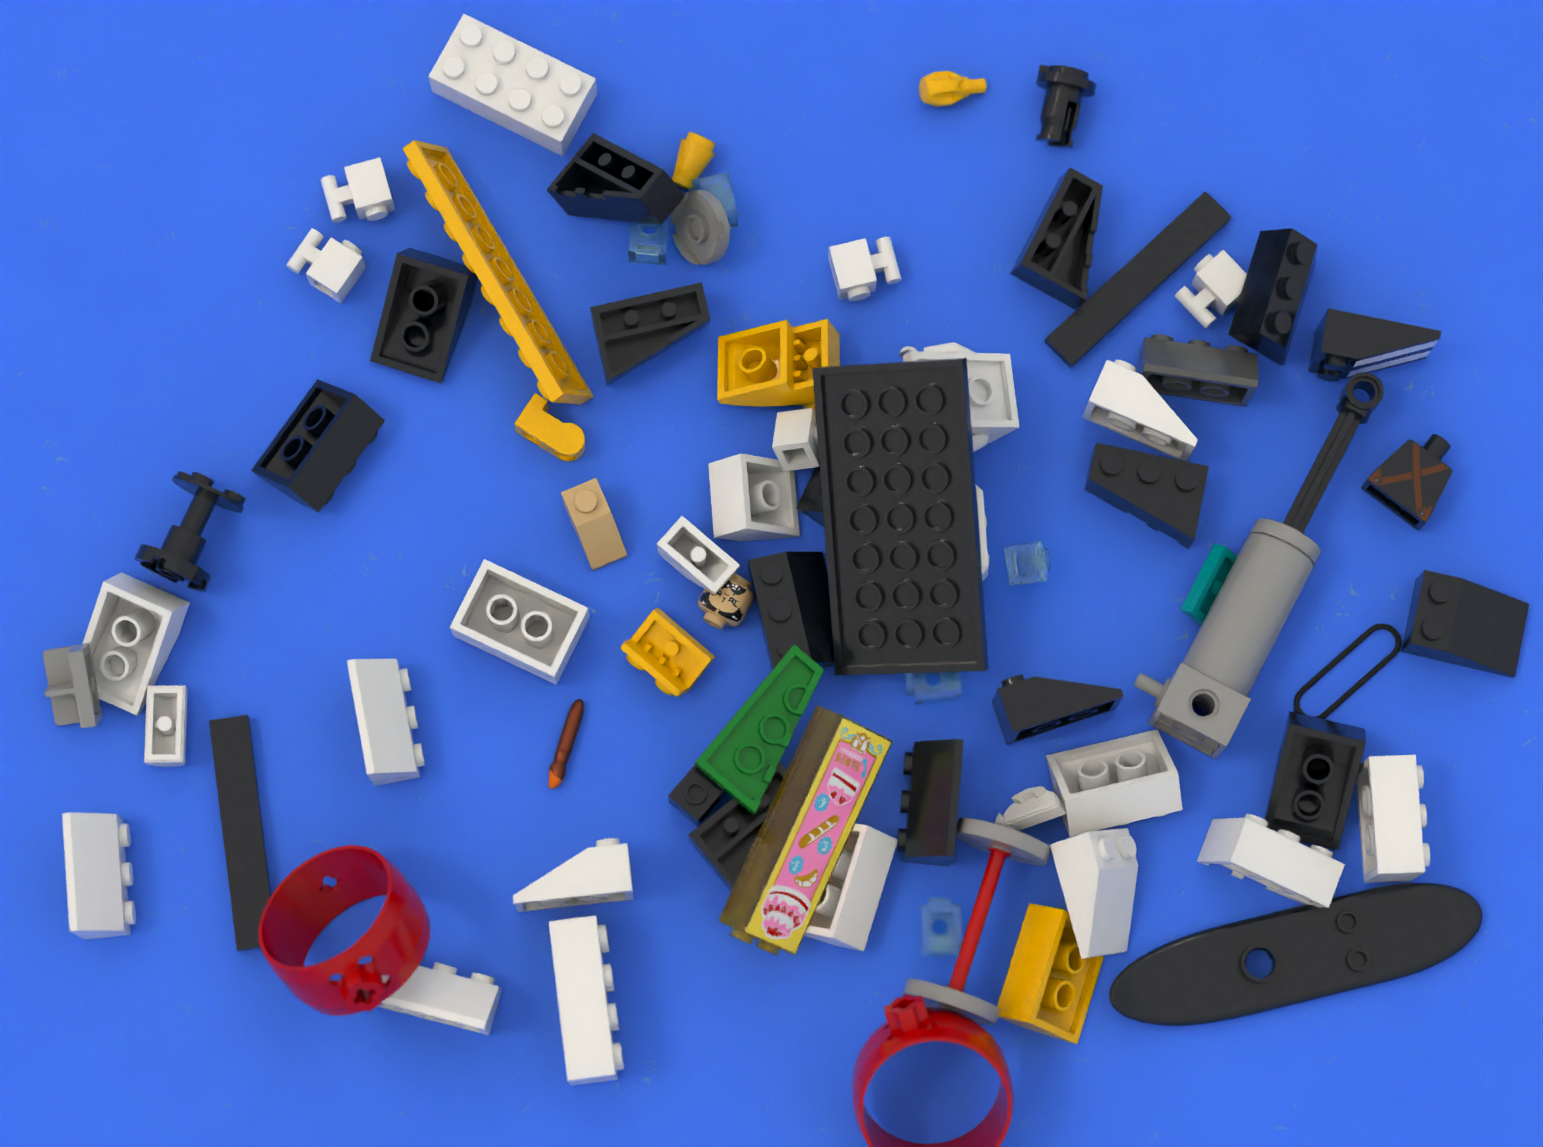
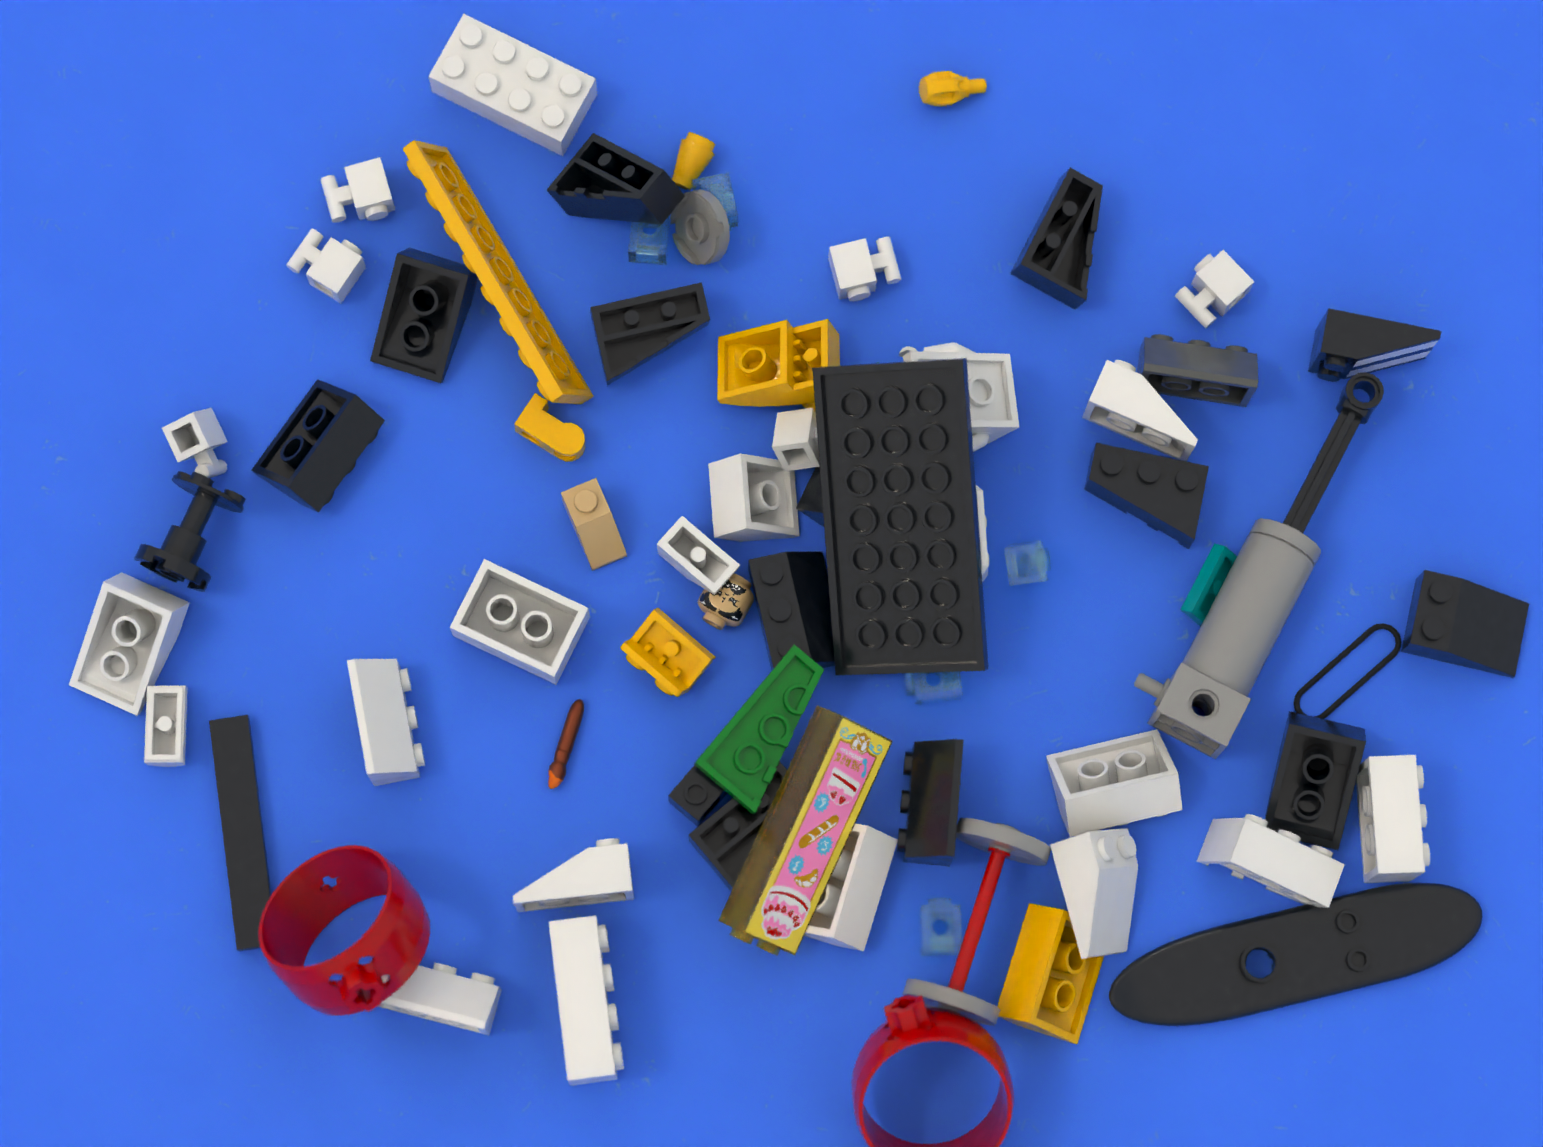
light grey panel [43,643,103,728] -> none
white slope [62,812,136,940] -> none
black slope [992,674,1124,745] -> none
white plate [995,786,1066,831] -> none
black piece [1036,64,1096,148] -> none
black tile [1045,191,1232,368] -> none
black slope [1228,228,1317,365] -> none
black torso [1360,434,1453,531] -> none
none -> white brick [162,408,228,478]

